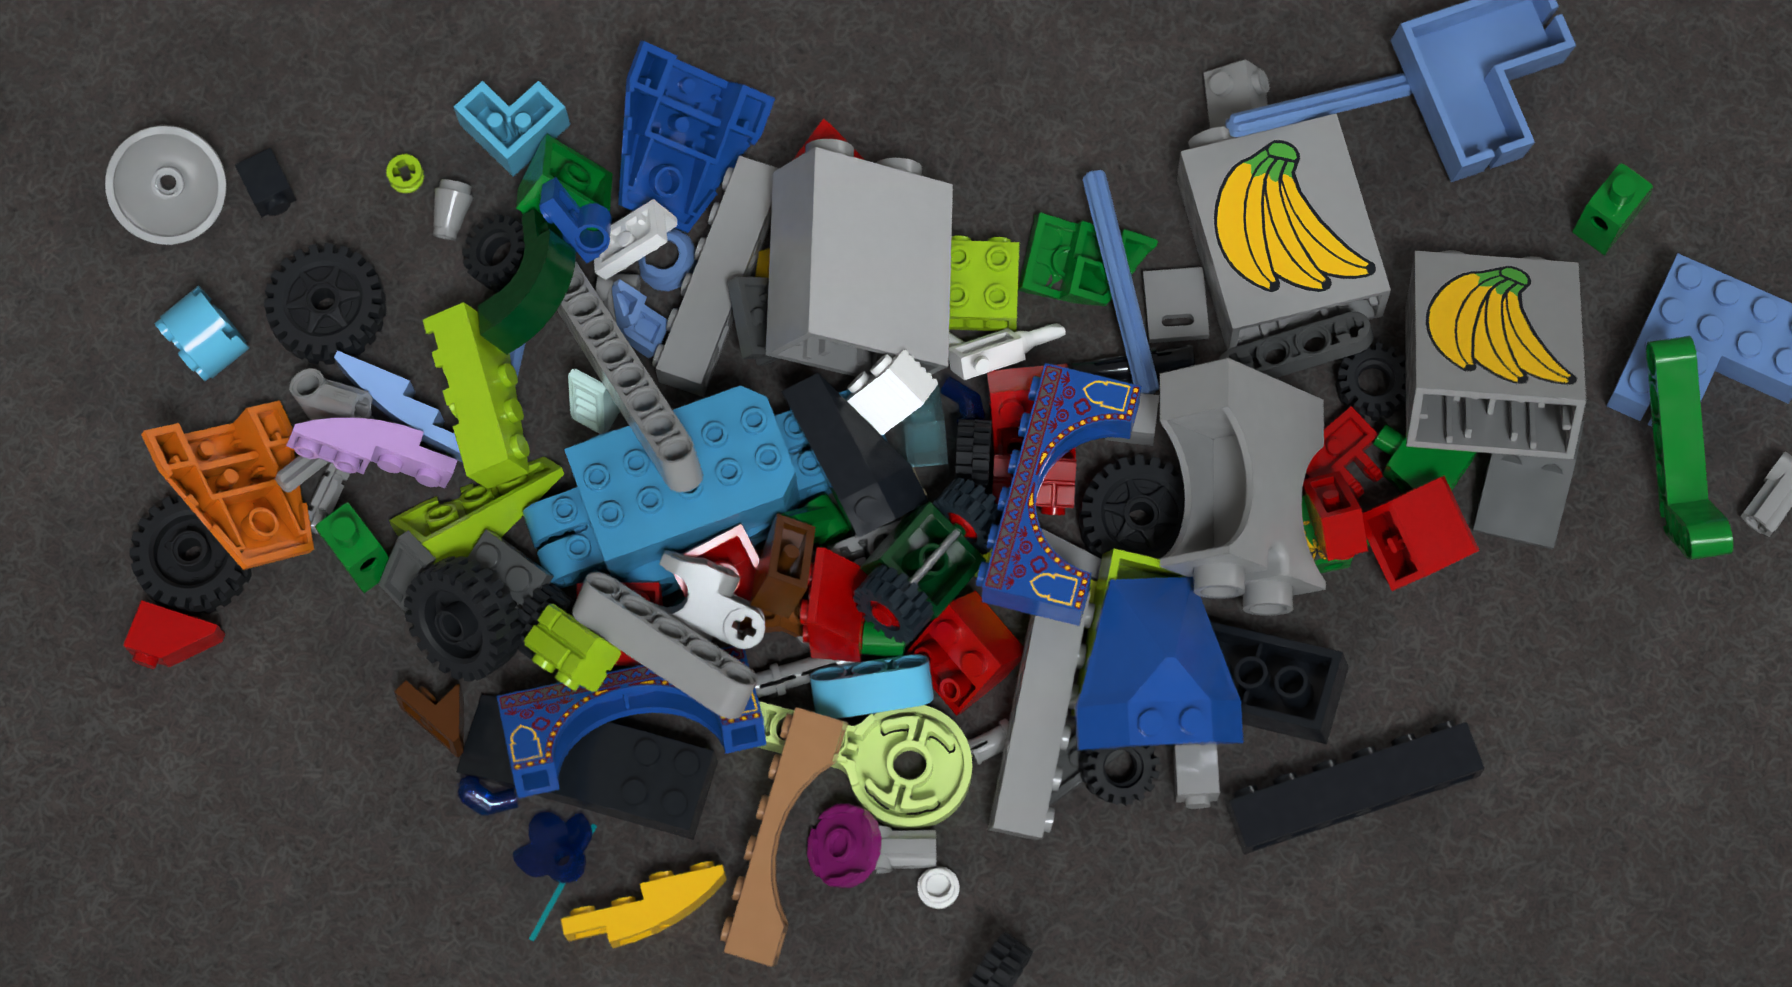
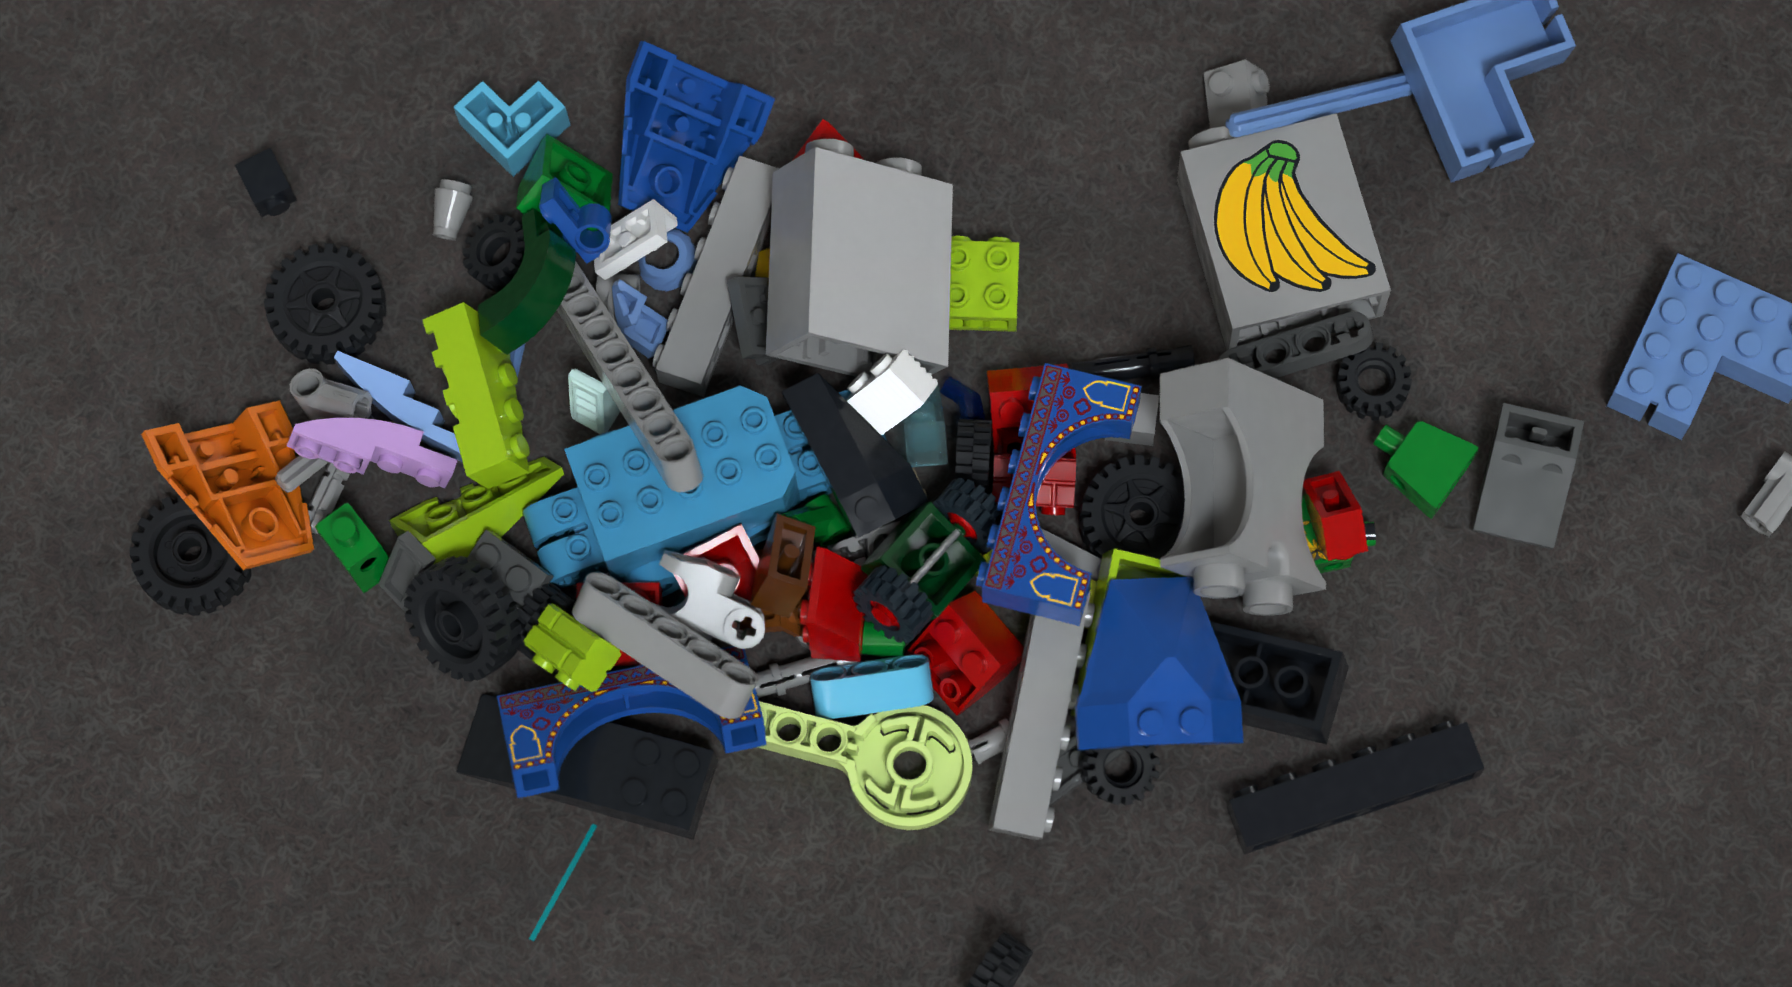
light grey dish [105,125,227,245] -> none
red slope [123,600,225,669] -> none
medium azure brick [155,286,250,381] -> none
lime bush [386,154,424,194] -> none
reddish brown slope [394,680,464,758] -> none
clear blue arm [458,776,519,816] -> none
clear blue plate [513,812,592,883] -> none
yellow slope [561,861,727,948] -> none
medium nougat arch [720,707,848,967] -> none
magenta tile [807,804,882,888] -> none
light grey piece [875,826,936,874] -> none
white plate [917,866,959,909] -> none
white piece [949,323,1065,380] -> none
green slope [1018,212,1158,306] -> none
medium blue axle [1083,170,1159,394] -> none
light grey piece [1143,267,1209,343] -> none
light grey brick [1173,744,1220,809] -> none
red hinge [1305,406,1383,498] -> none
red slope [1362,475,1479,591] -> none
light grey brick [1405,250,1586,459] -> none
green torso [1572,163,1653,256] -> none
green beam [1646,336,1733,560] -> none

